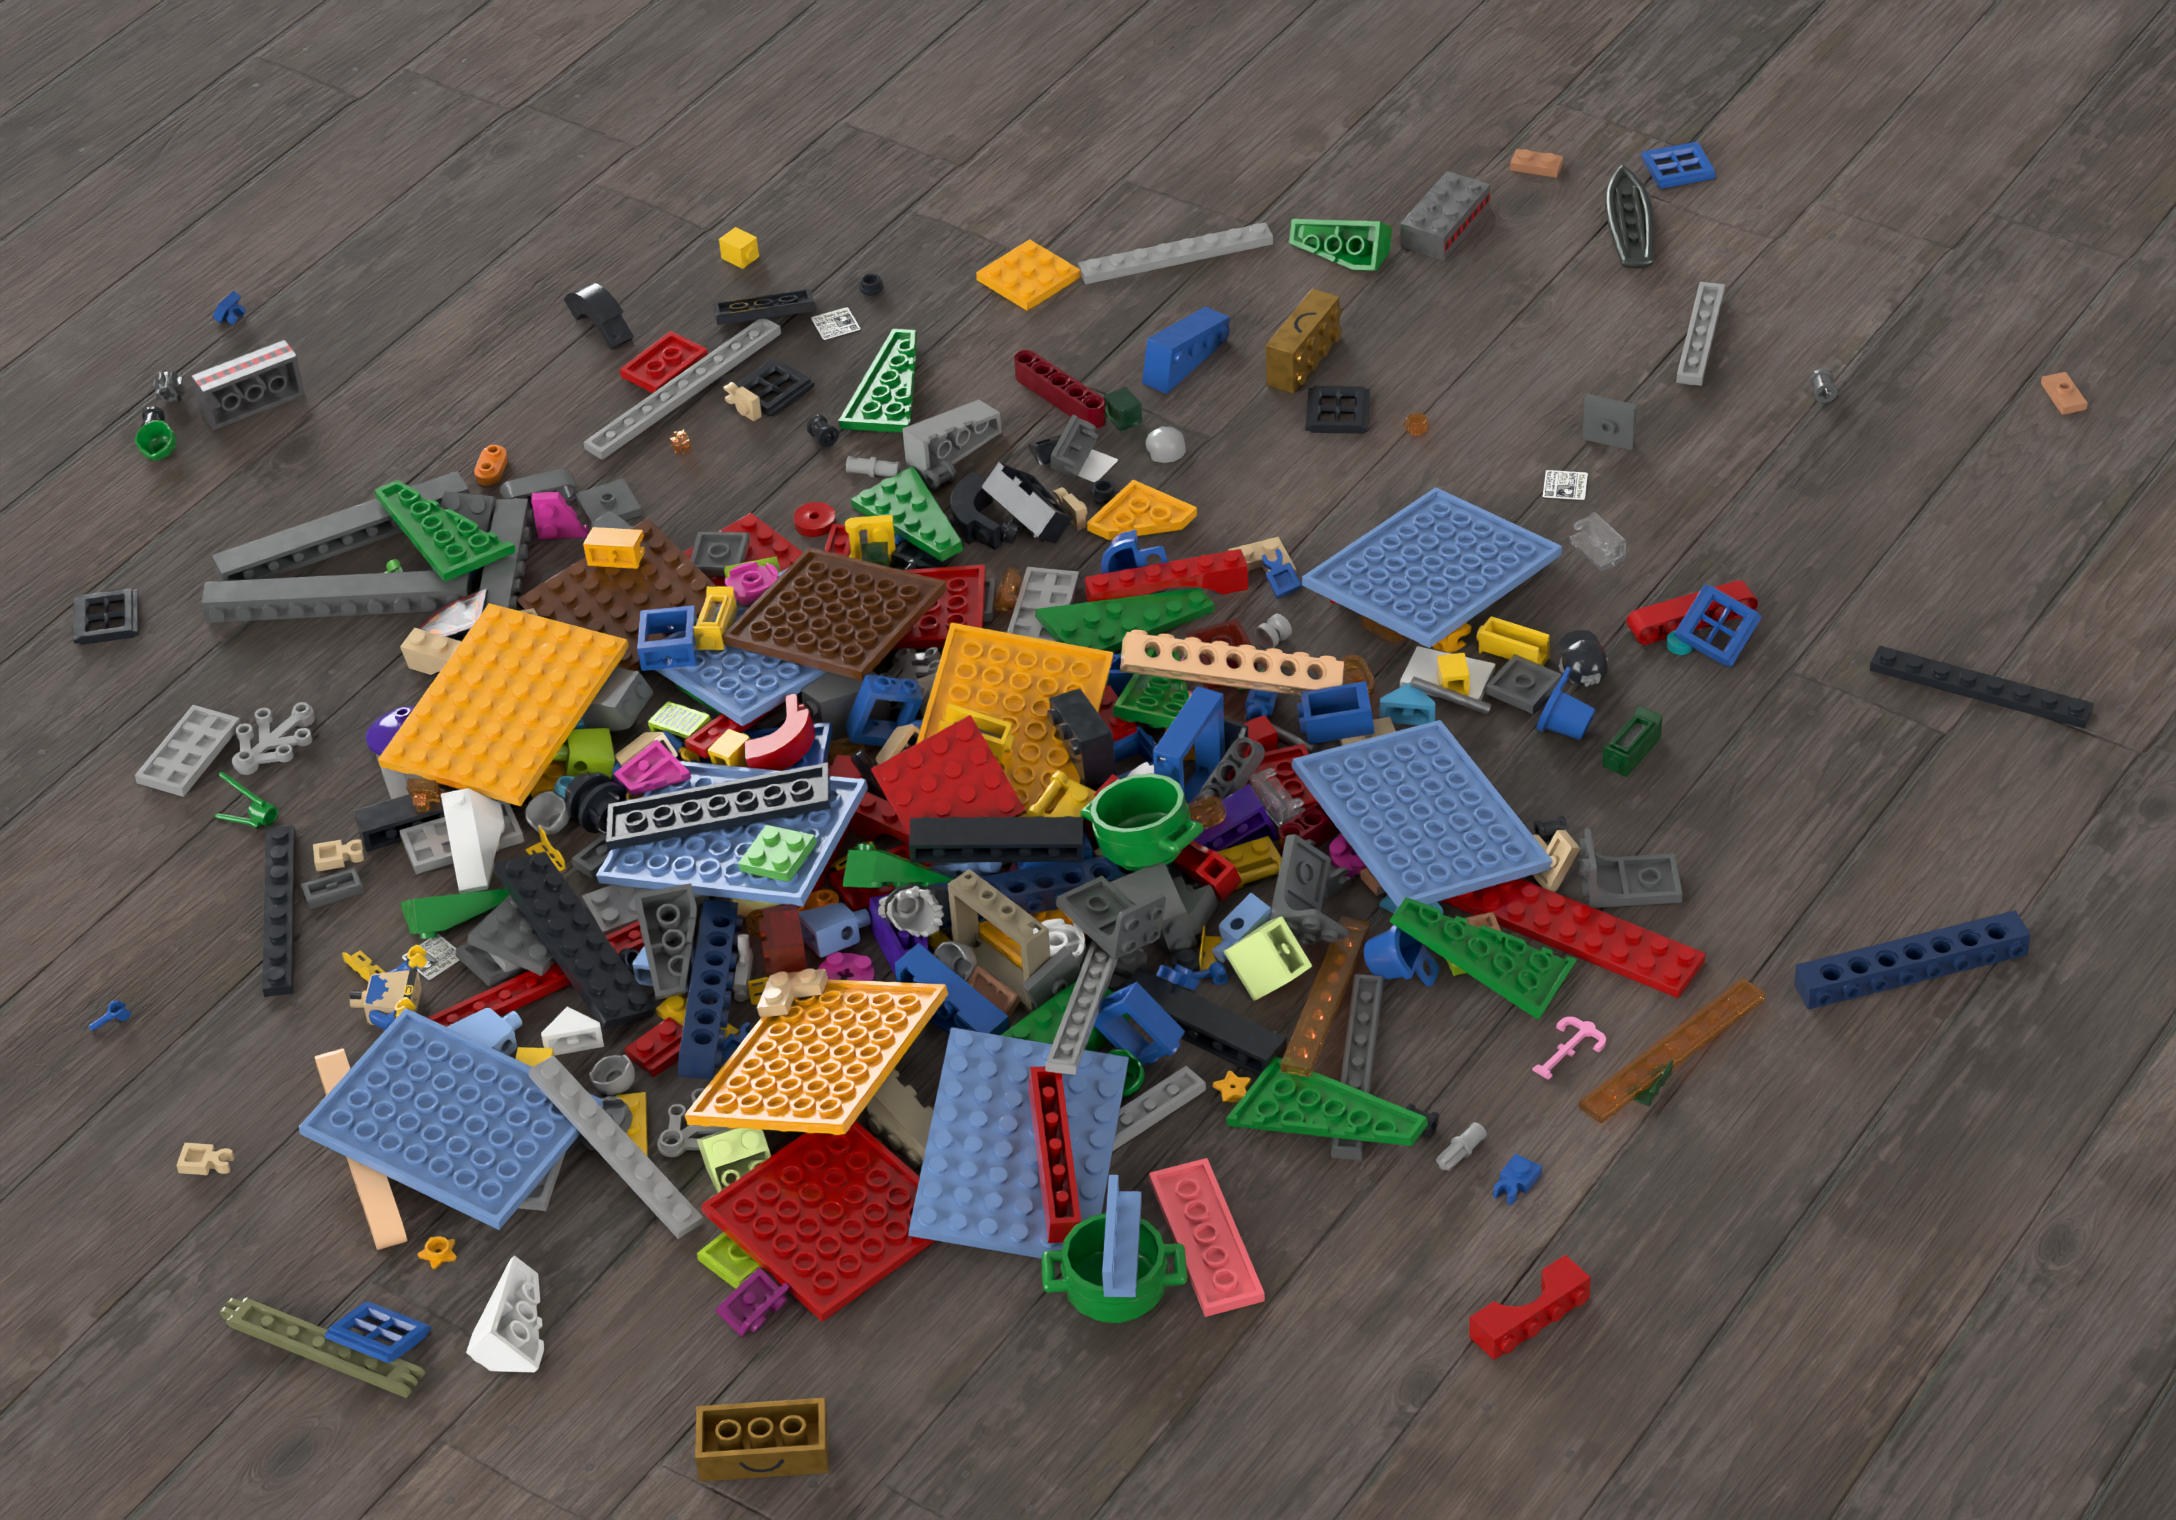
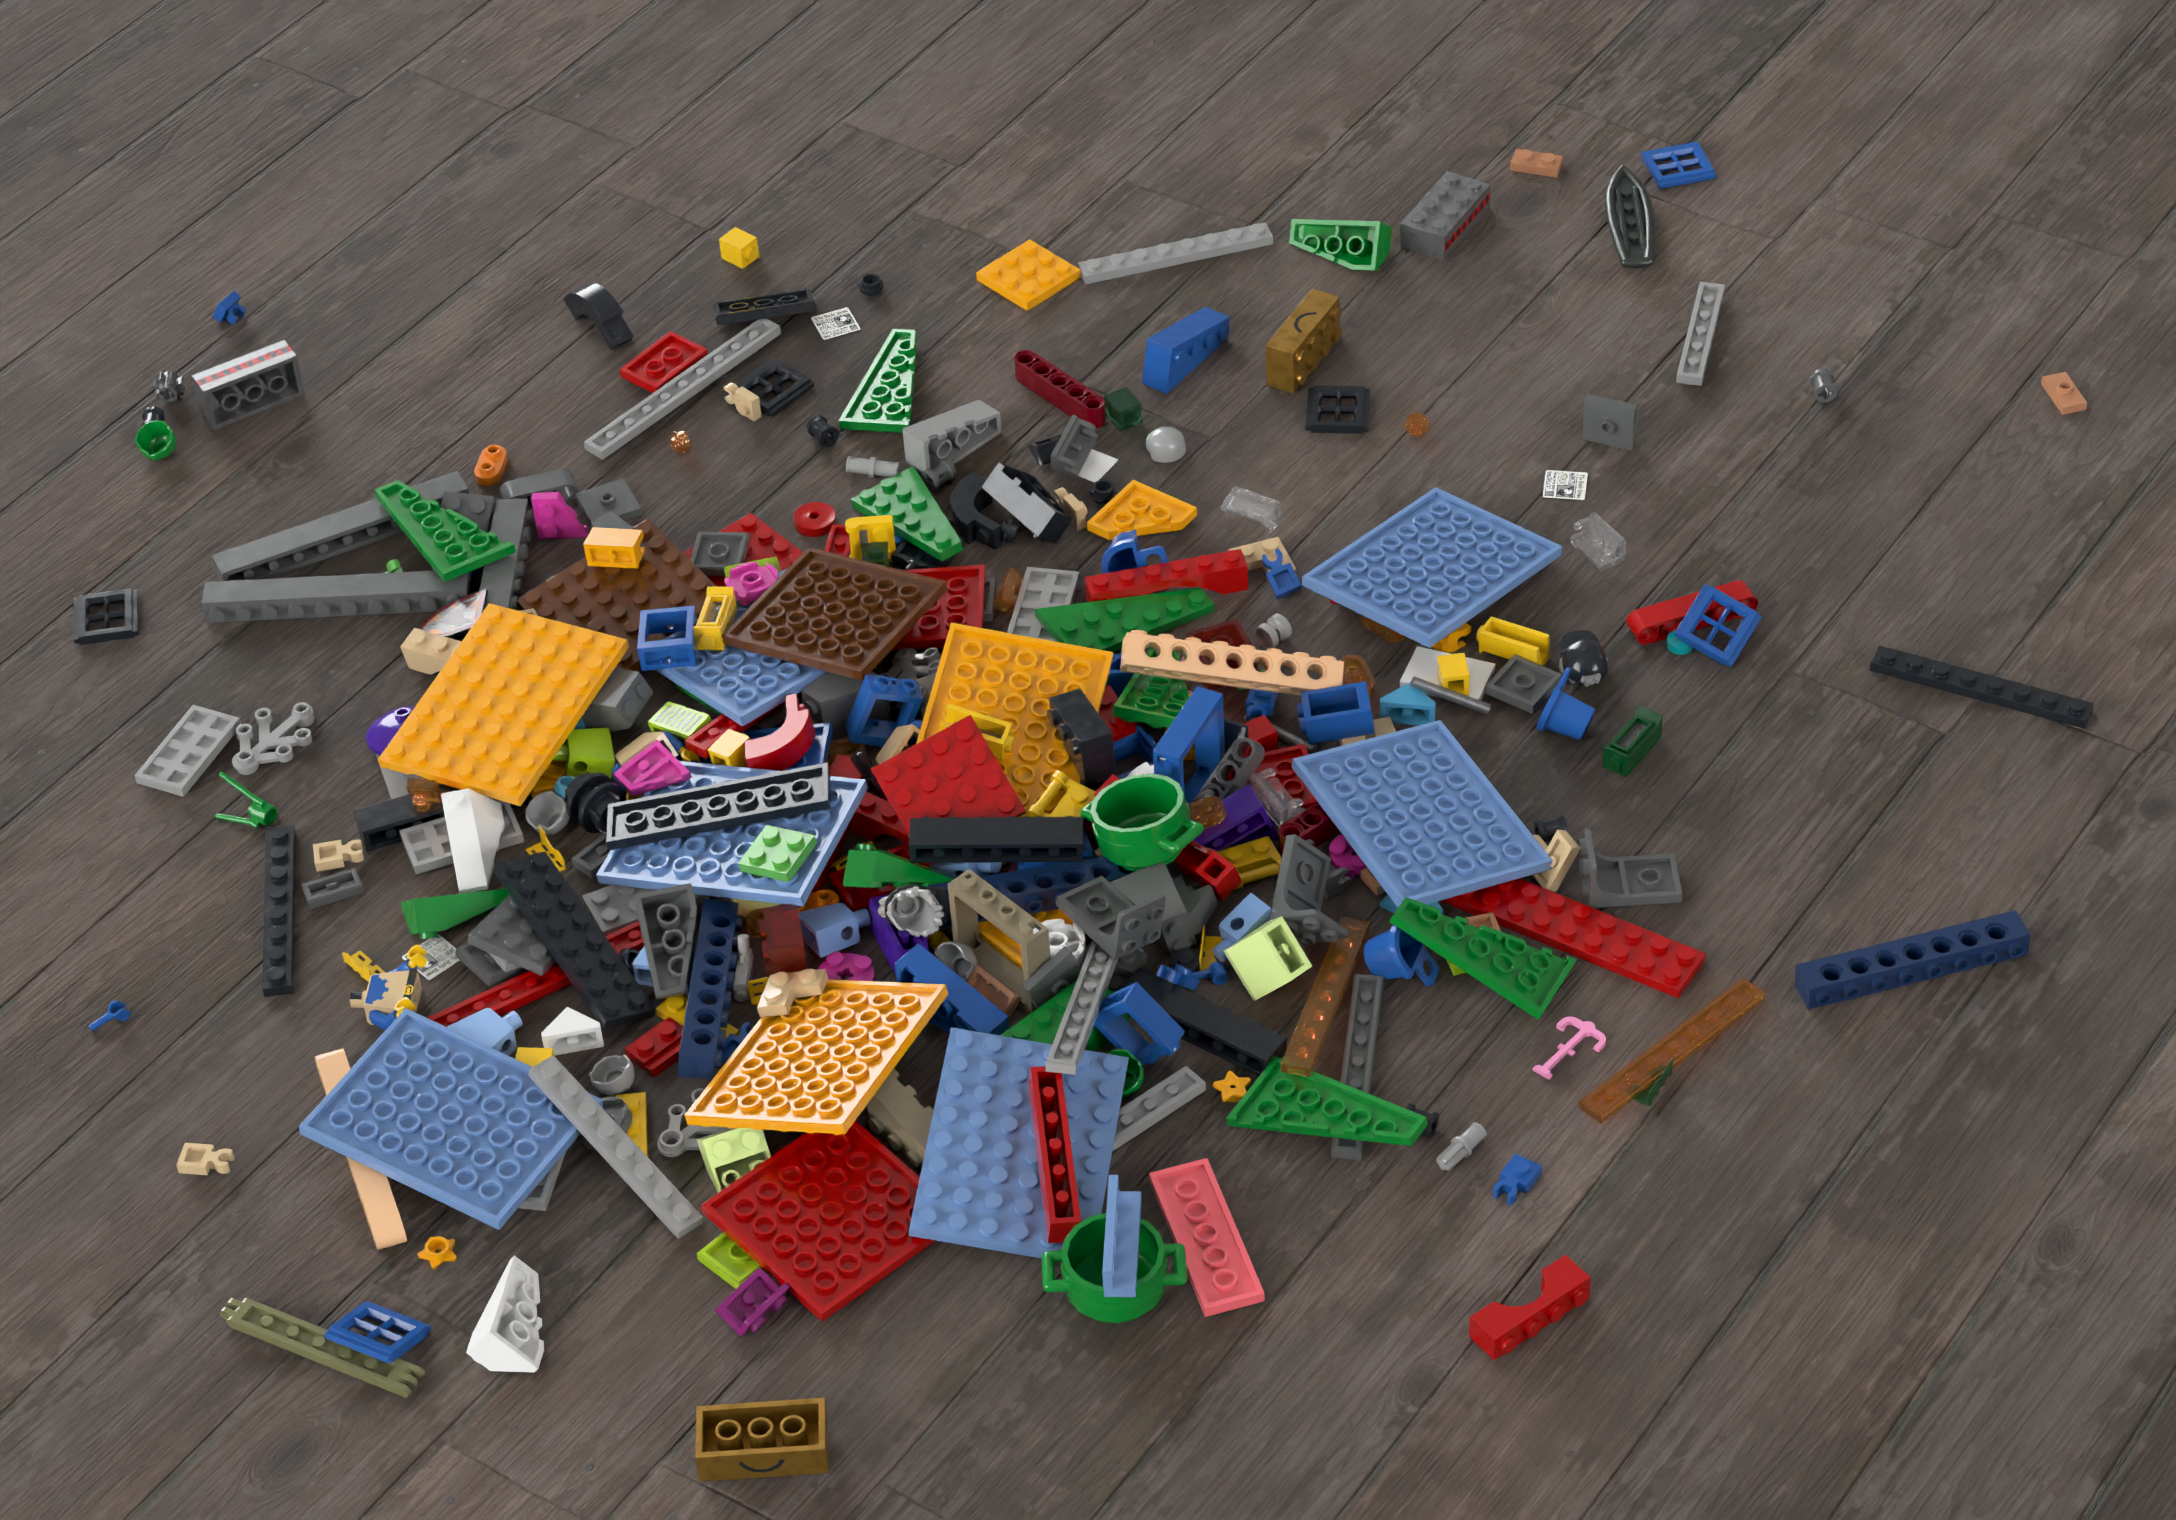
none -> clear hinge [1221,486,1283,533]

